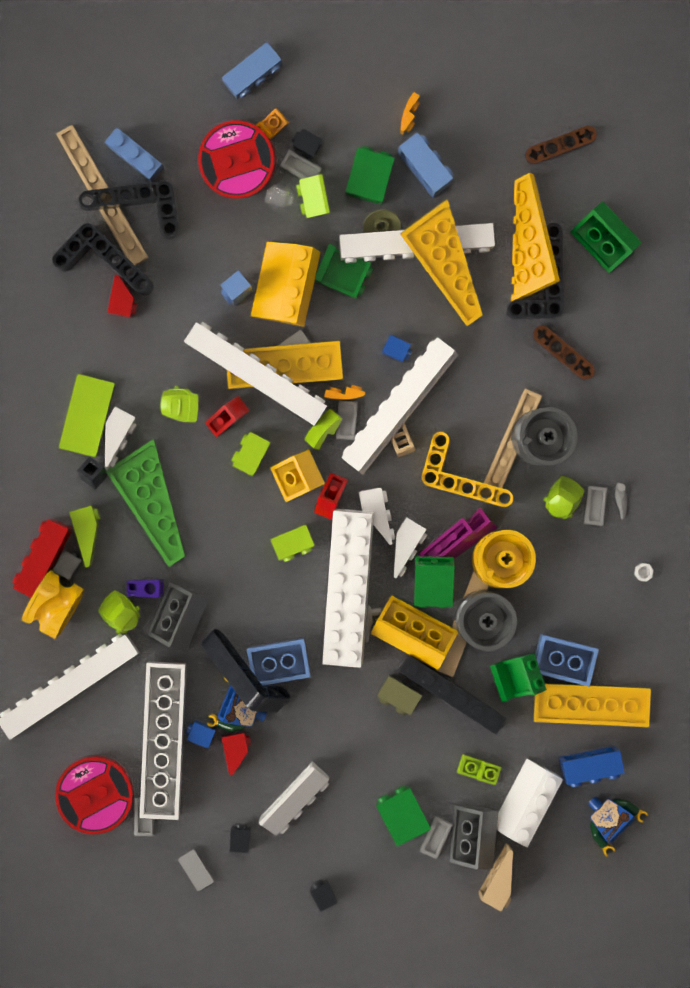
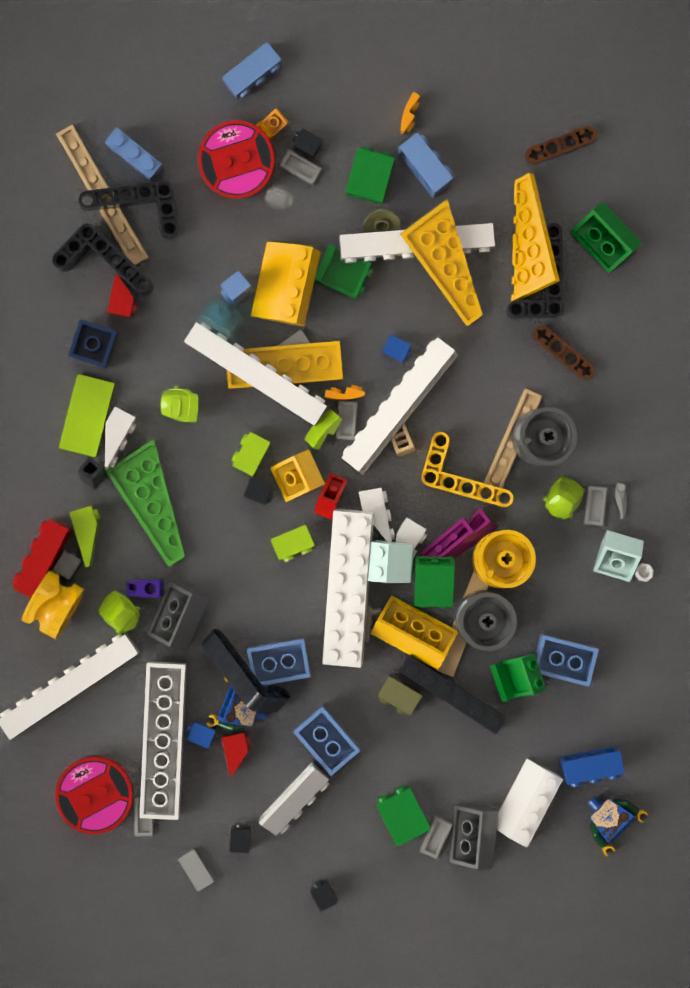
red slope [205,396,250,438] -> none
slope [296,174,330,218] -> none
lime slope [457,754,502,785] -> none
tan slope [478,843,513,911] -> none
yellow plate [533,683,651,727] -> none
none -> dark blue brick [68,319,119,369]
none -> clear light blue slope [198,300,245,341]
none -> black brick [243,479,274,505]
none -> medium blue brick [293,705,360,776]
none -> light aqua slope [368,540,414,583]
none -> light aqua slope [593,530,644,582]

